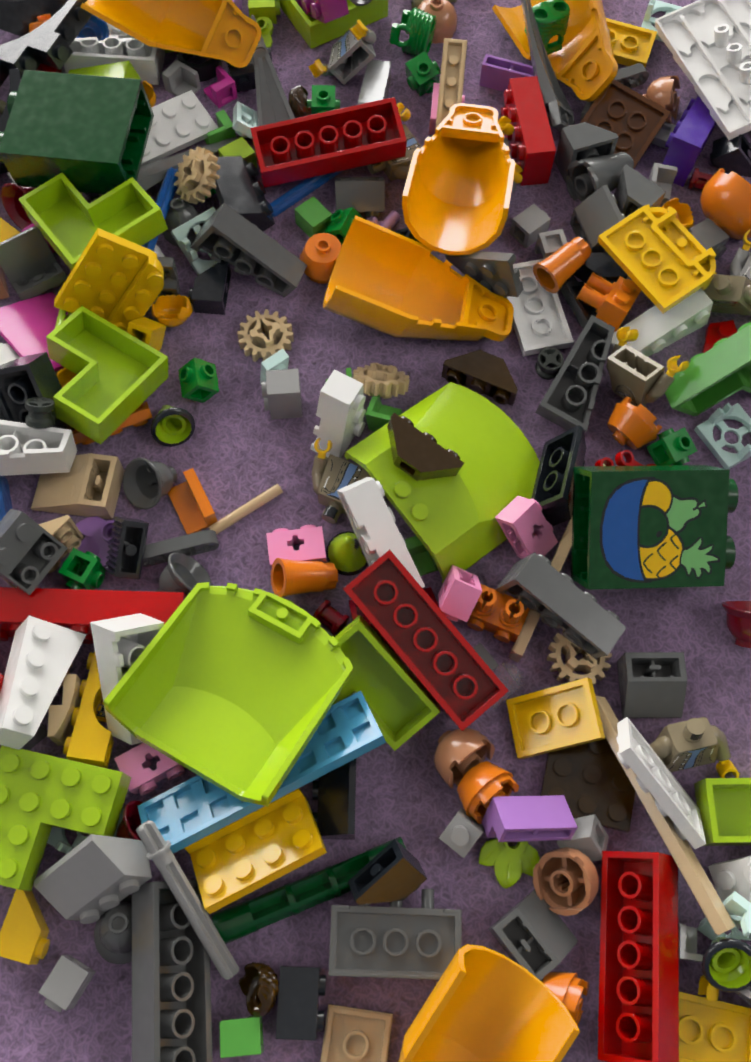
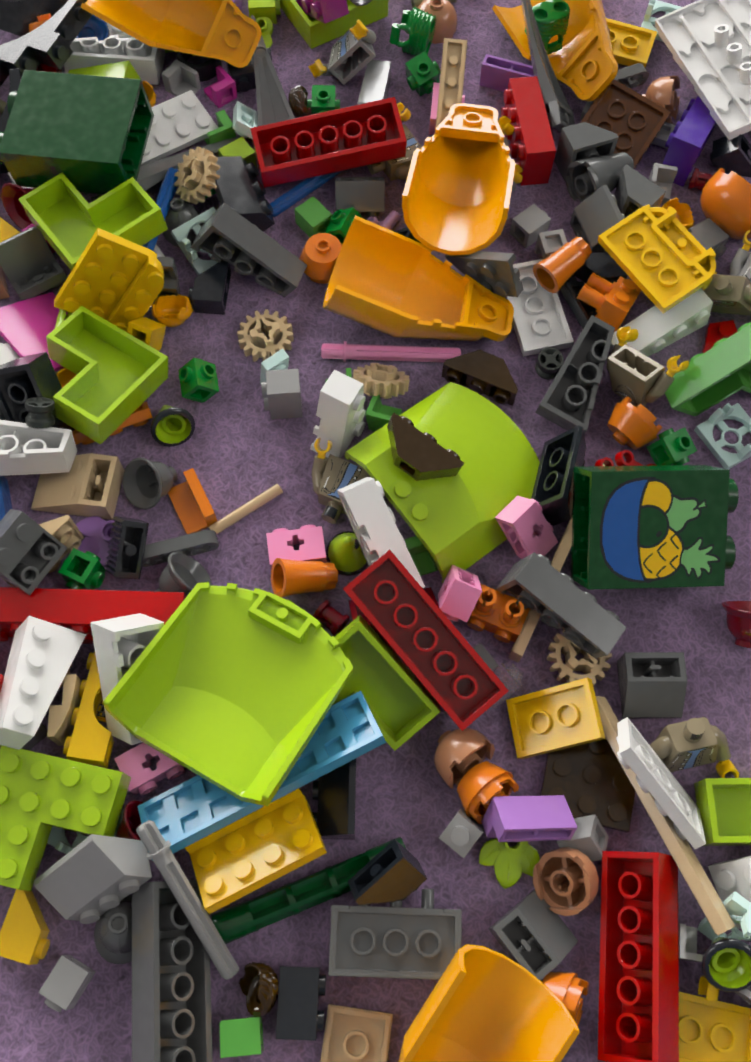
none -> bright pink axle [321,341,461,363]

